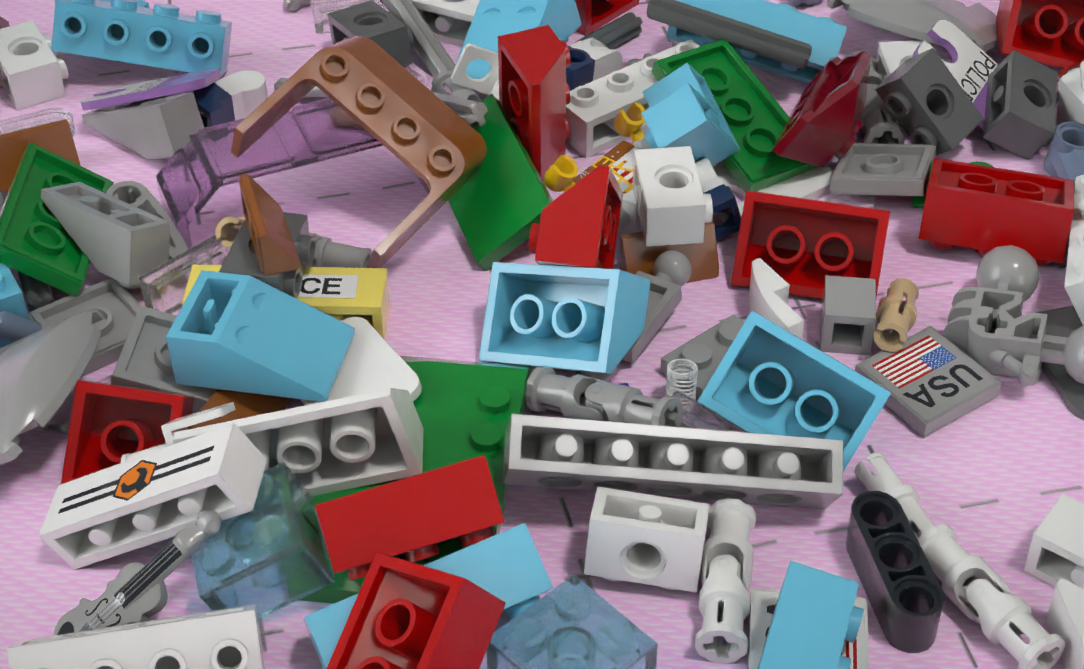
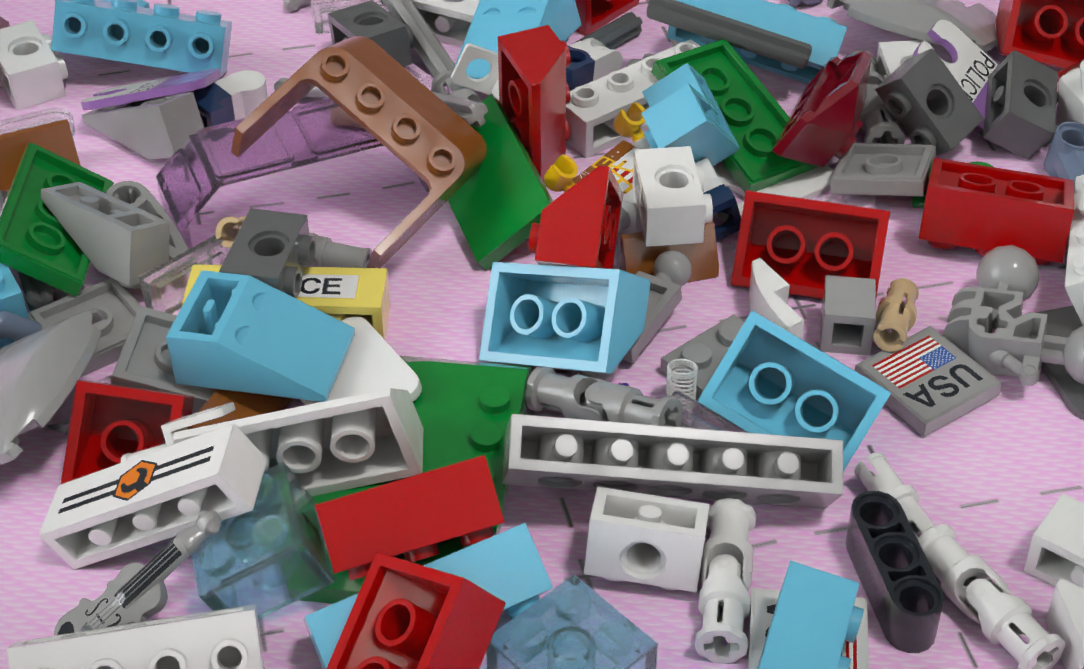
dark orange slope [238,174,301,276] -> none

